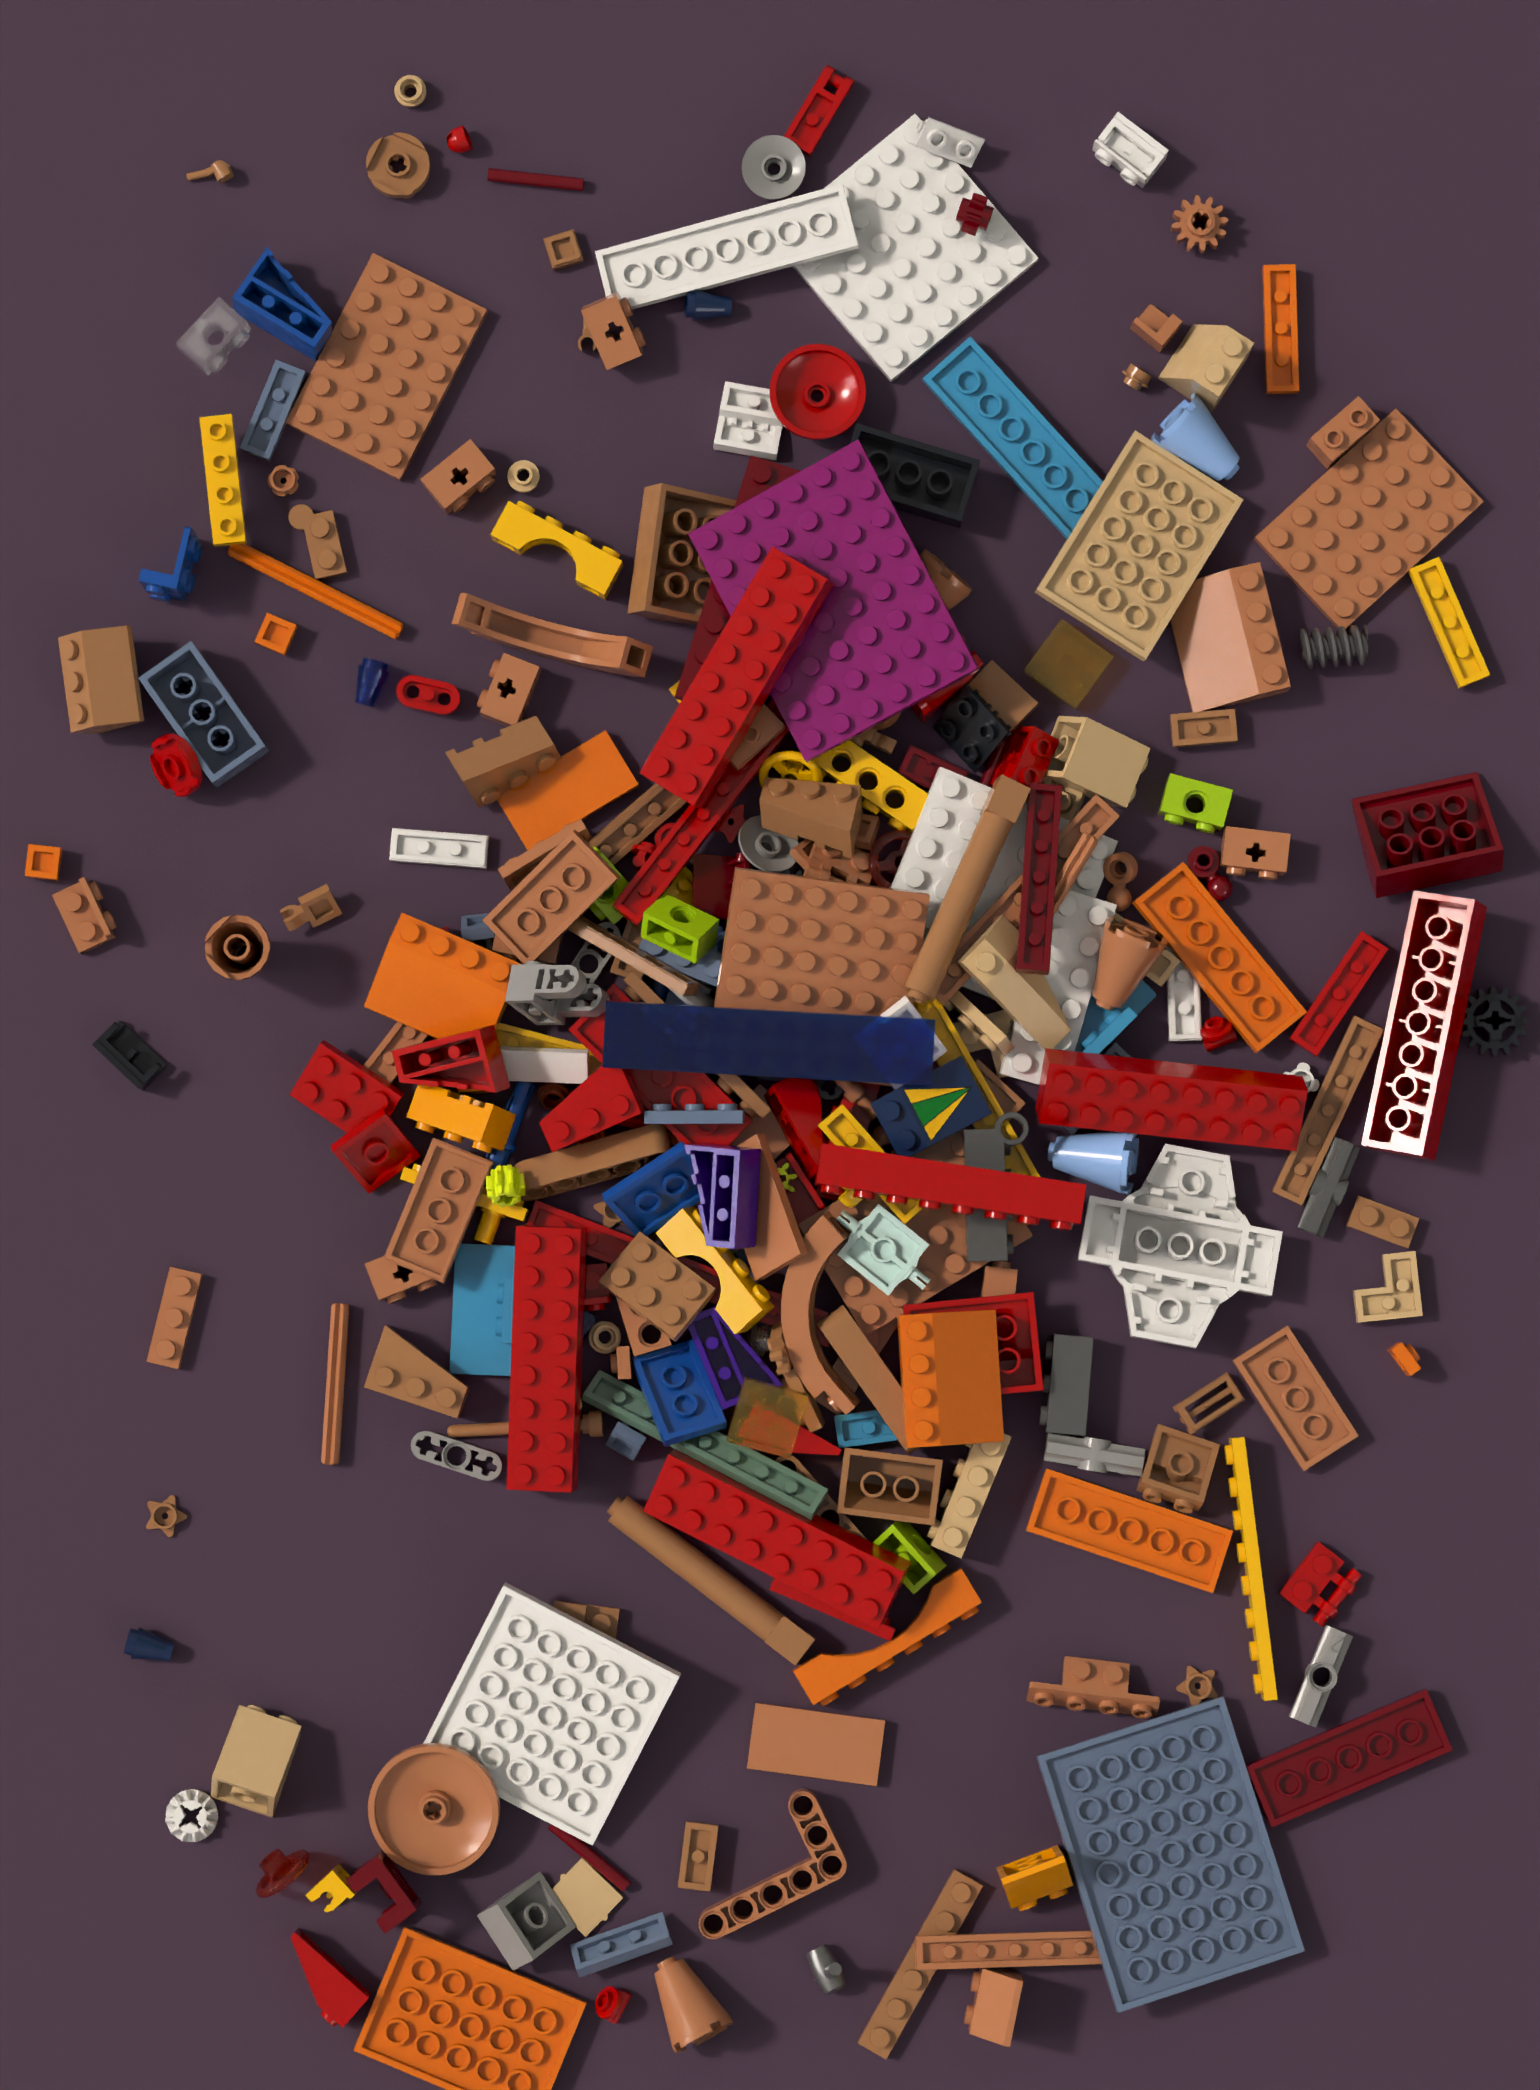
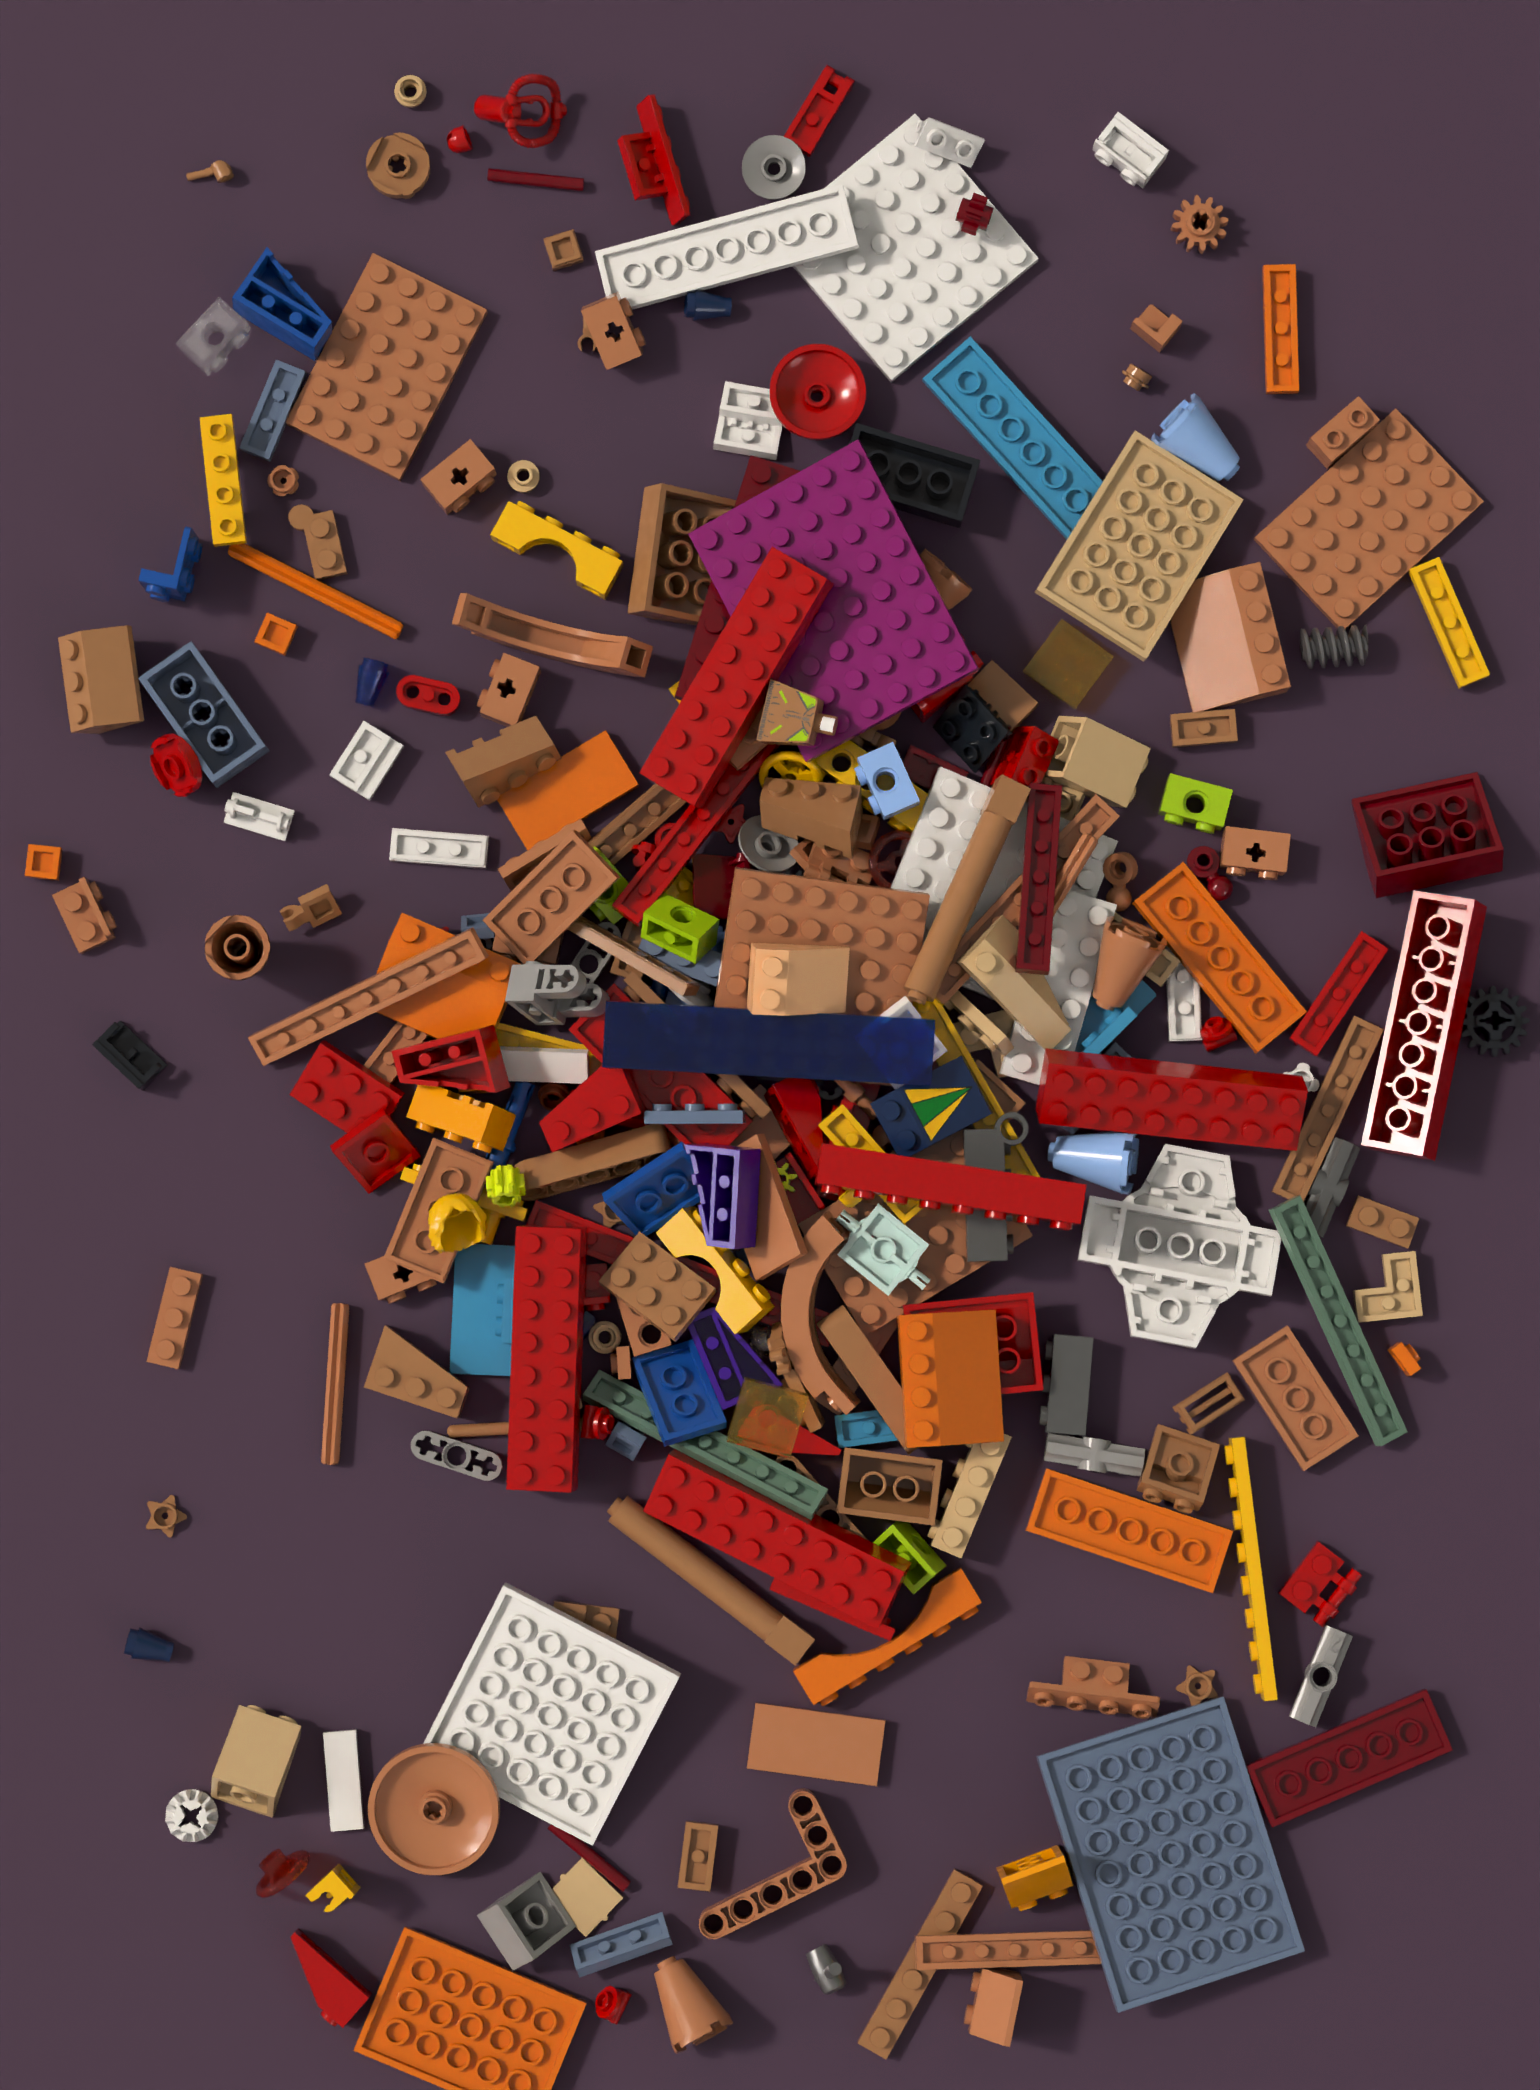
dark red panel [345,1850,422,1934] -> none
nougat brick [980,1261,1018,1297] -> none
tan slope [1158,324,1254,413] -> none
none -> white hinge [223,792,295,841]
none -> nougat plate [248,927,489,1066]
none -> white tile [323,1729,365,1832]
none -> white plate [329,721,404,801]
none -> yellow hair [428,1193,487,1253]
none -> red piece [474,74,567,148]
none -> red plate [580,1405,614,1440]
none -> red bracket [617,94,690,226]
none -> light nougat slope [747,943,850,1016]
none -> medium nougat torso [756,679,838,746]
none -> light blue brick [854,742,920,821]
none -> sand green plate [1268,1195,1408,1446]

